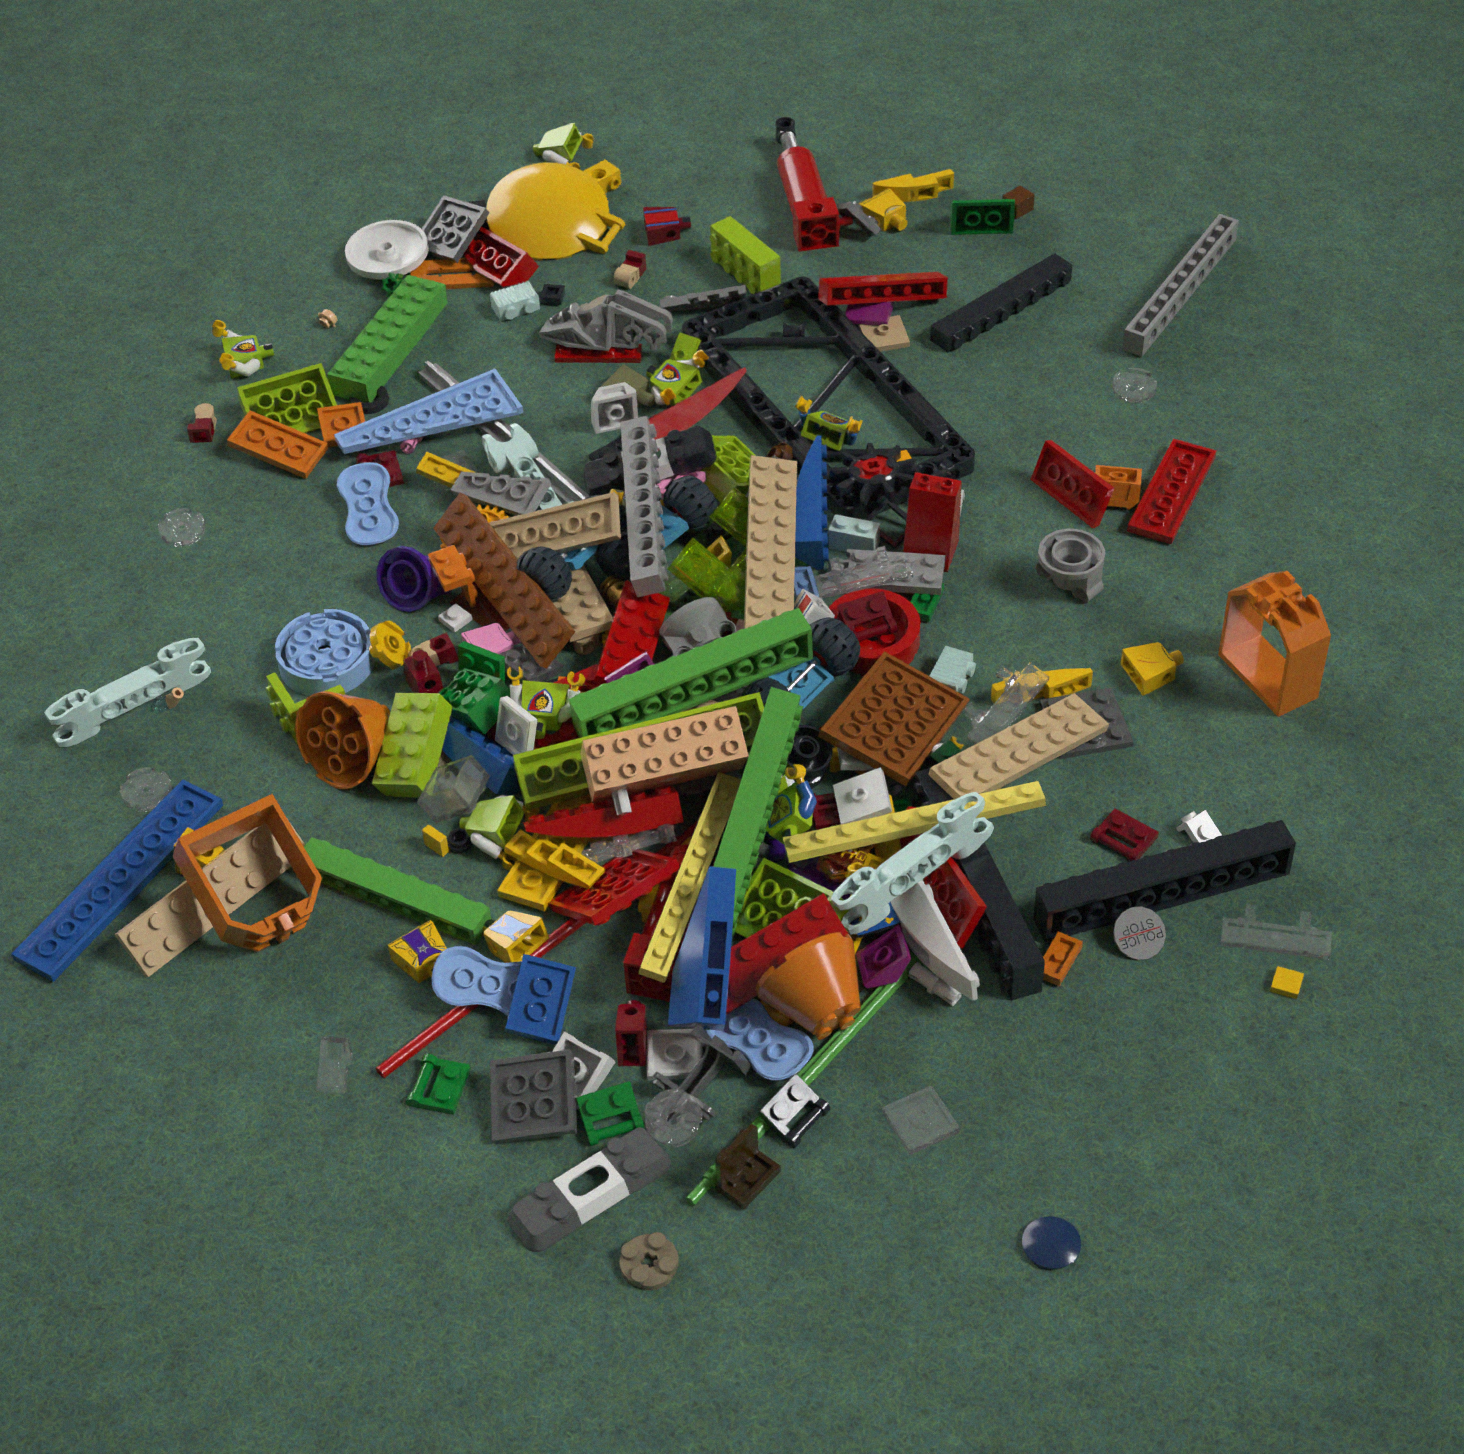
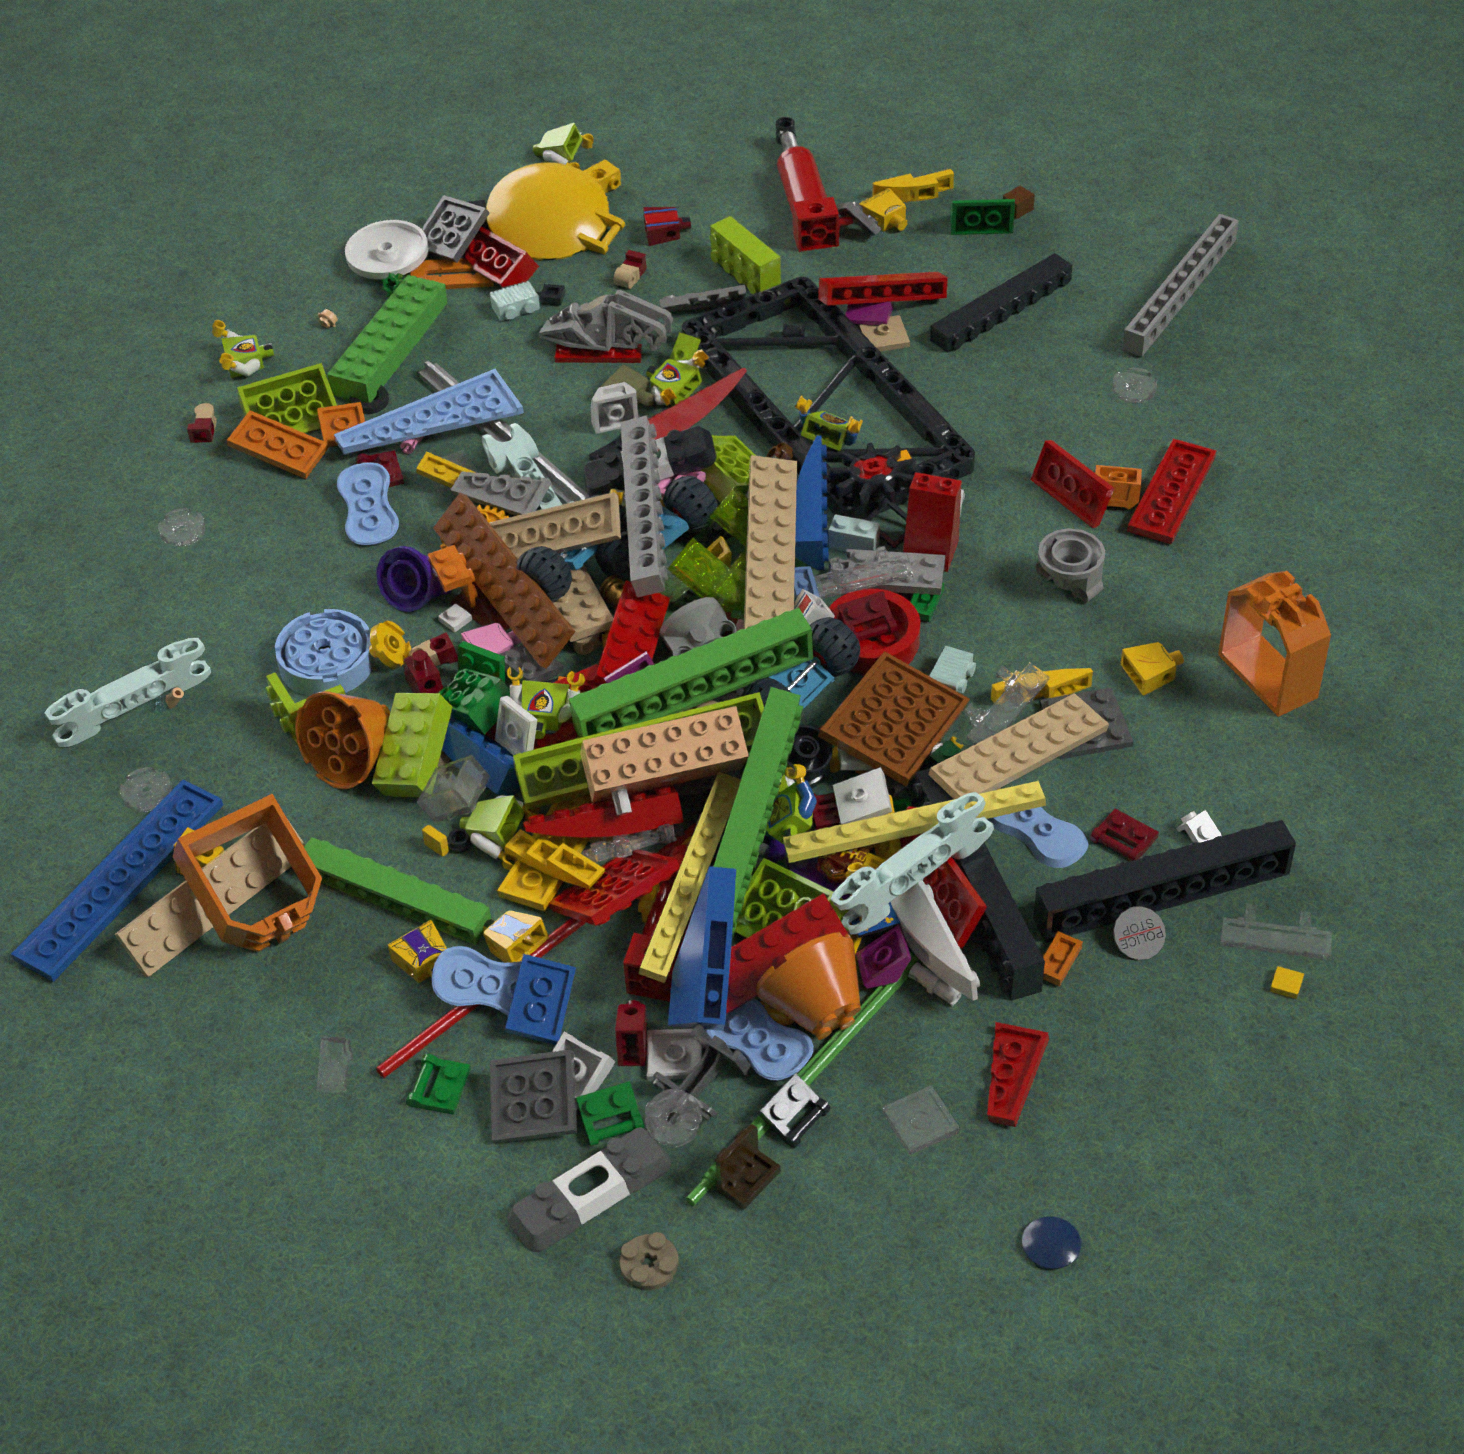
none -> light blue plate [987,807,1088,868]
none -> red wing [987,1022,1049,1127]

